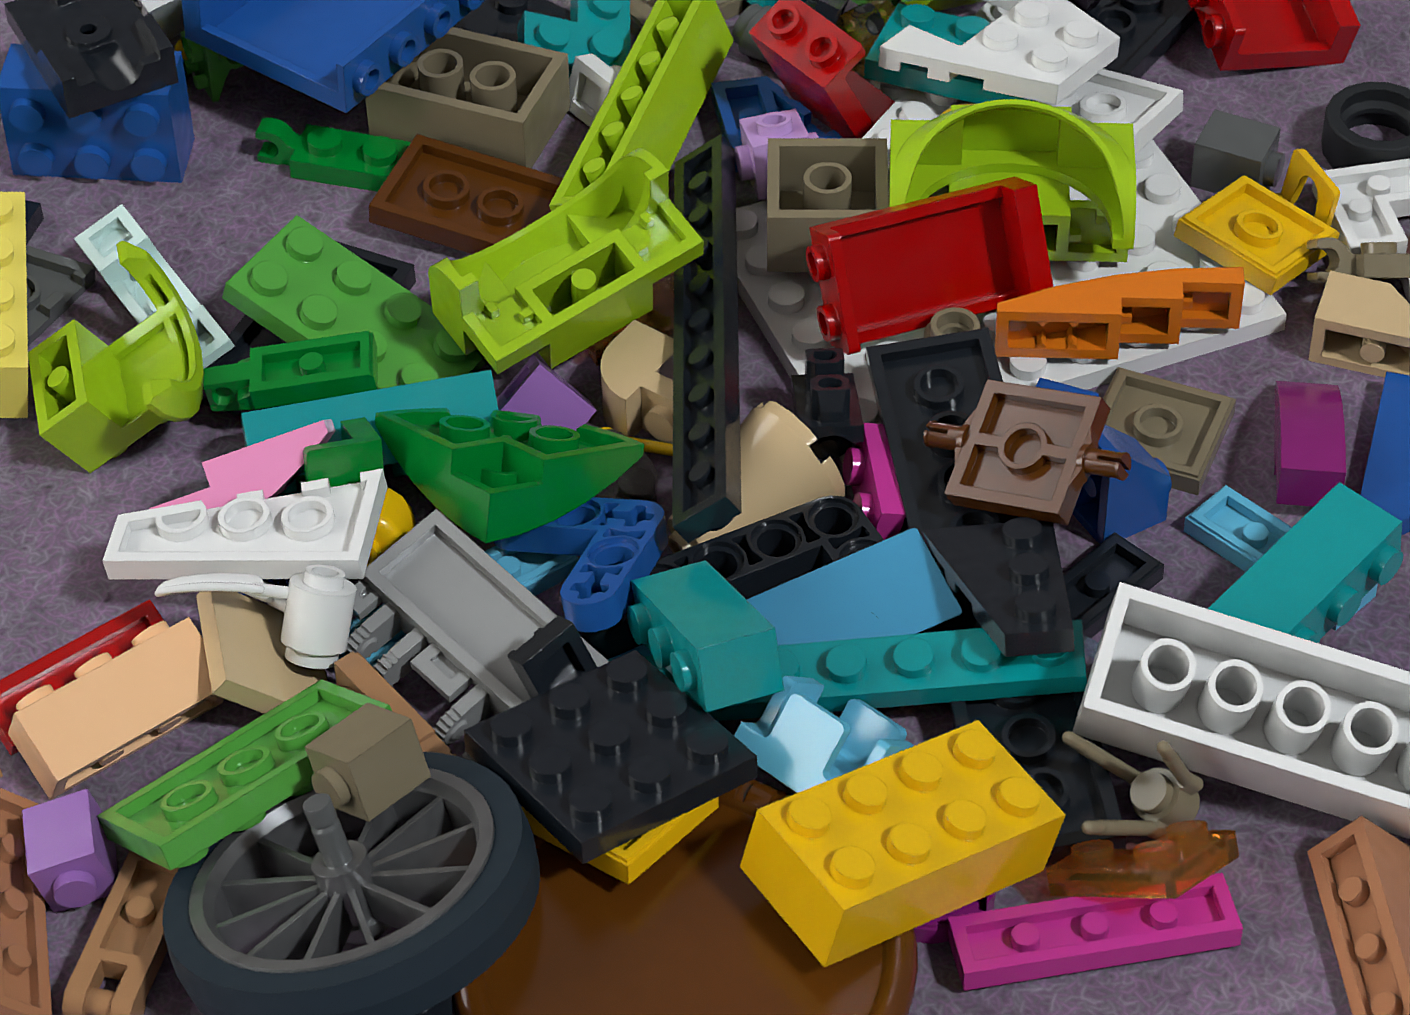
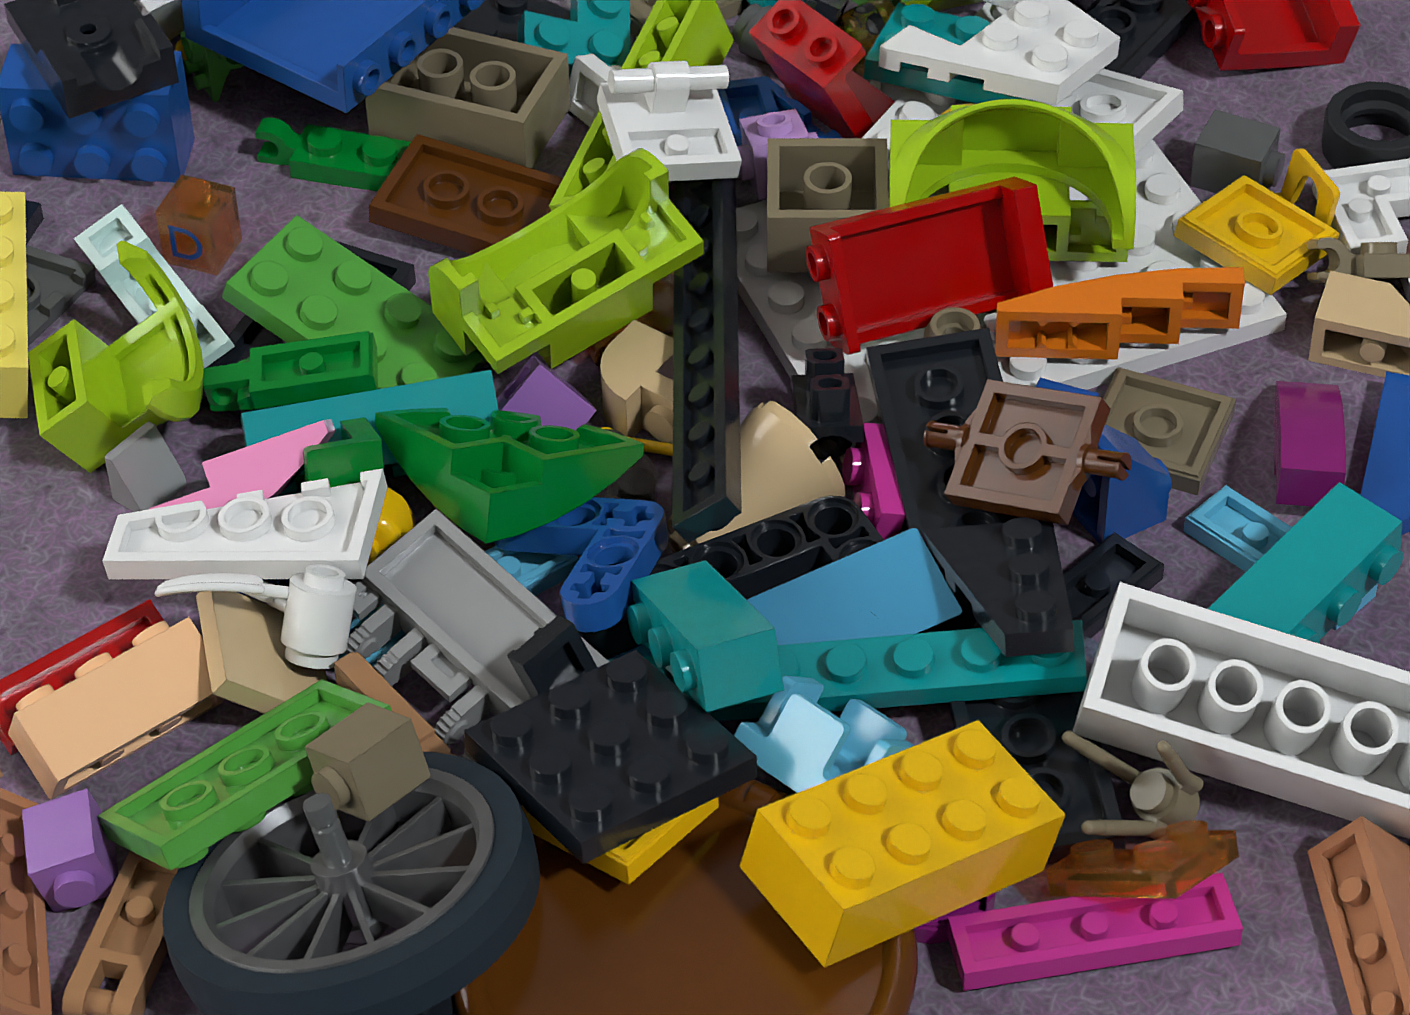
none -> light grey slope [105,421,187,512]
none -> clear orange brick [155,174,242,276]
none -> white plate [597,61,742,181]

